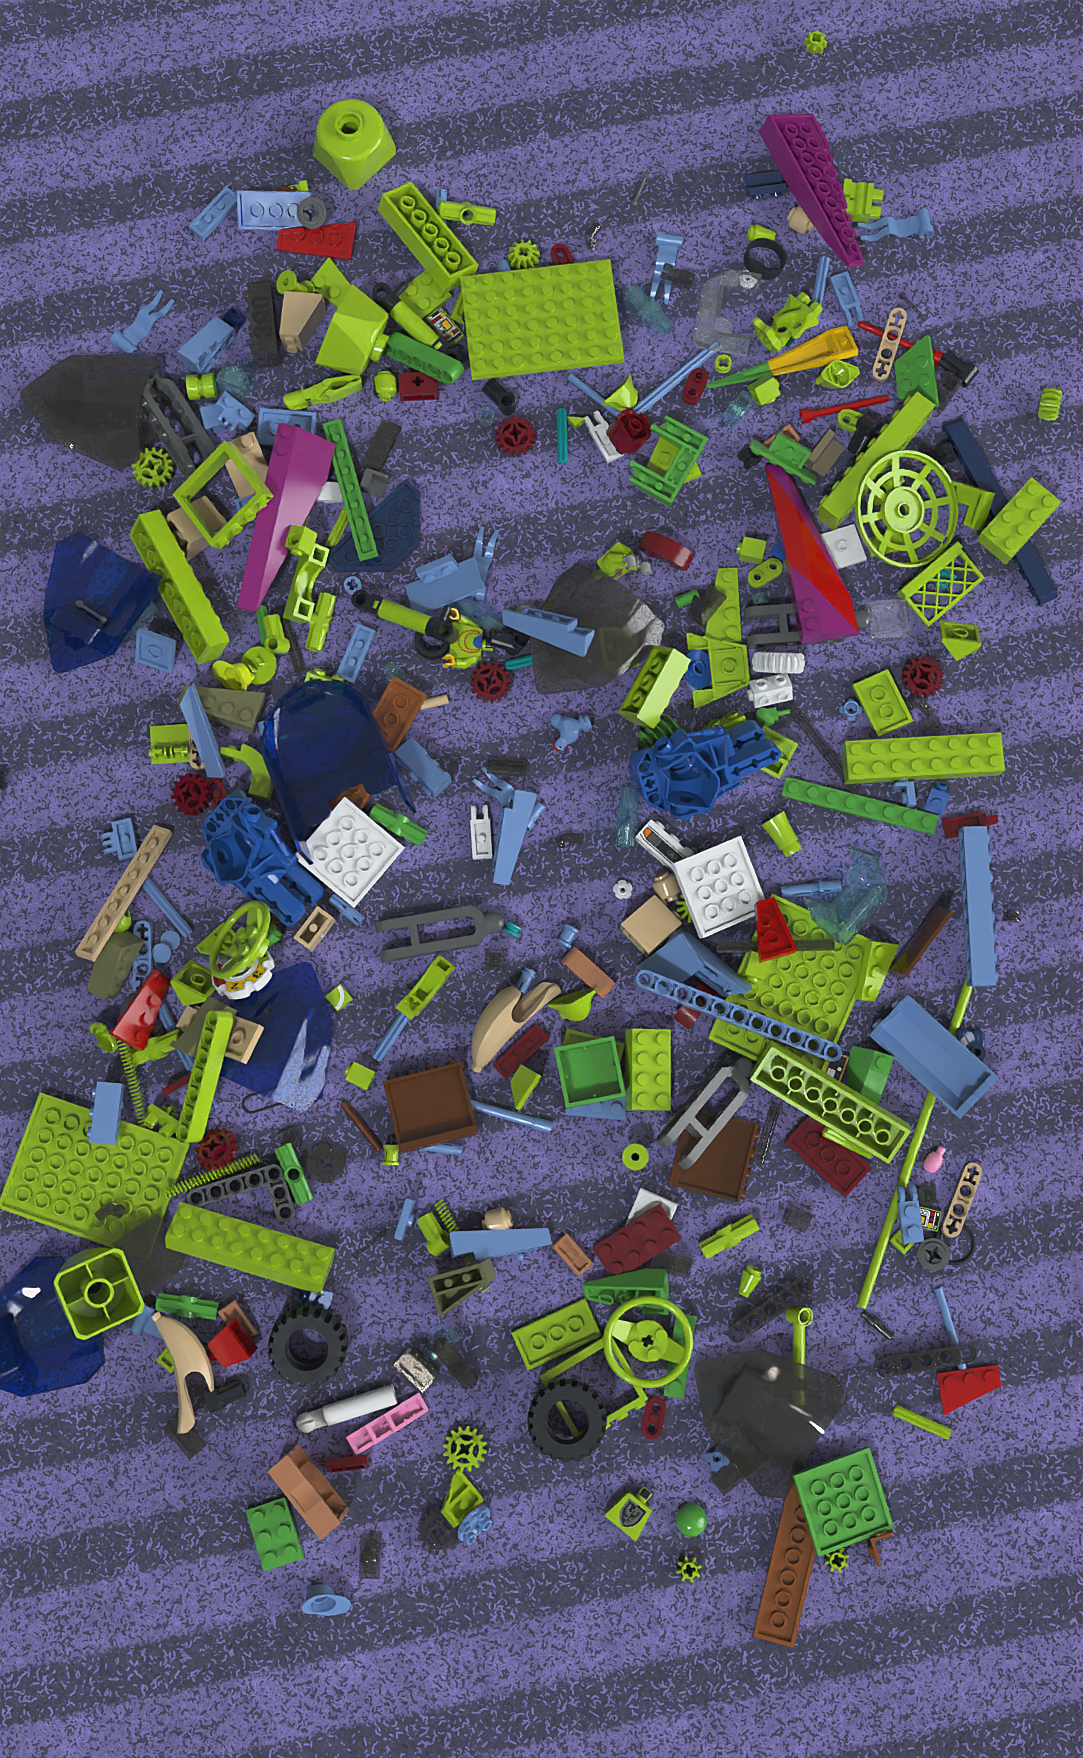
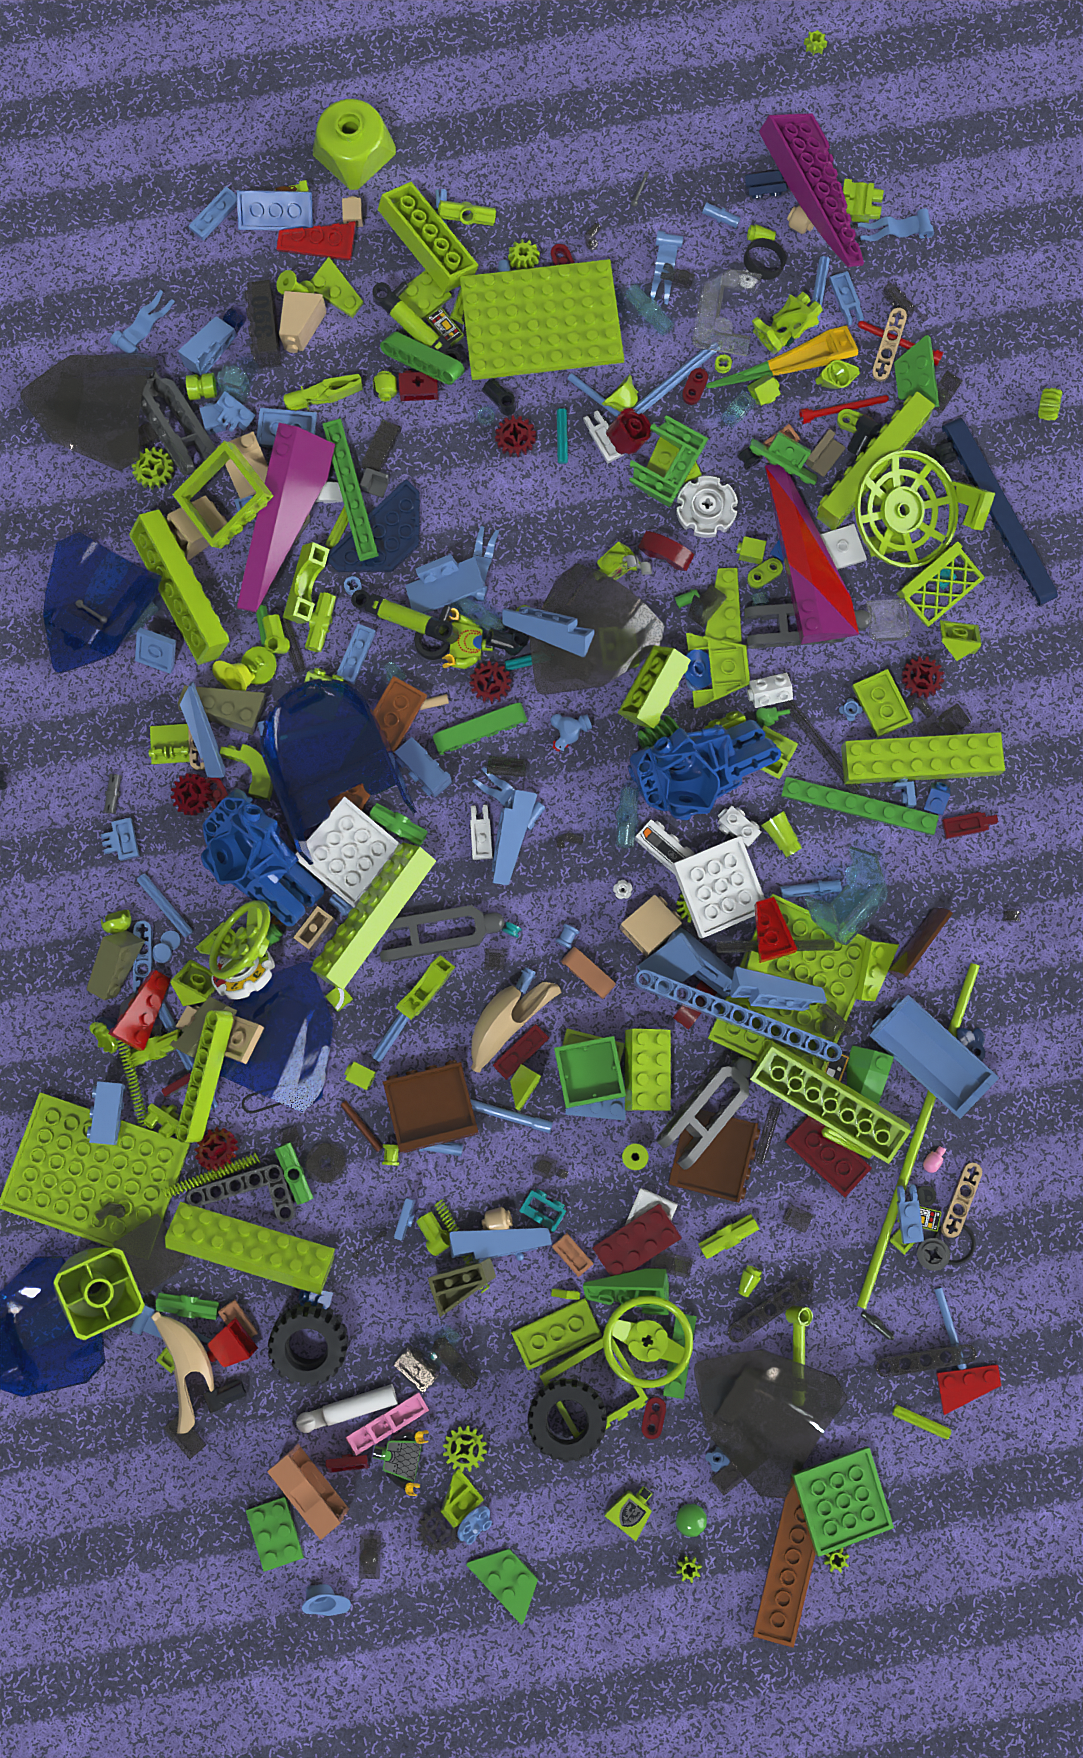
tan plate [75,825,173,962] -> none
lime brick [285,525,317,557] -> none
dark grey gear [297,197,327,229] -> none
lime piece [315,284,389,376] -> none
lime hat [547,987,597,1022] -> none
lime piece [567,416,585,430] -> none
tan head [652,871,681,902] -> none
white gear [752,652,805,673] -> none
dark orange bracket [867,1529,894,1567] -> none
black piece [938,351,979,388] -> none
medium blue brick [958,826,998,987] -> none
lime brick [977,477,1061,565] -> none
none -> dark grey pin [103,774,122,814]
none -> lime brick [310,842,436,990]
none -> tan brick [342,196,363,227]
none -> torso [373,1429,429,1496]
none -> bright green beam [432,703,528,755]
none -> bright green wing [466,1548,538,1625]
none -> teal window [520,1189,566,1232]
none -> clear smoke plate [532,1154,569,1180]
none -> lime tile [551,1288,580,1300]
none -> white piece [676,476,738,538]
none -> medium blue pin [702,202,741,229]
none -> white brick [718,806,761,849]
none -> medium blue wedge [730,967,827,1011]
none -> clear smoke tile [816,1004,855,1037]
none -> clear smoke plate [882,282,914,321]
none -> clear smoke panel [935,703,971,735]

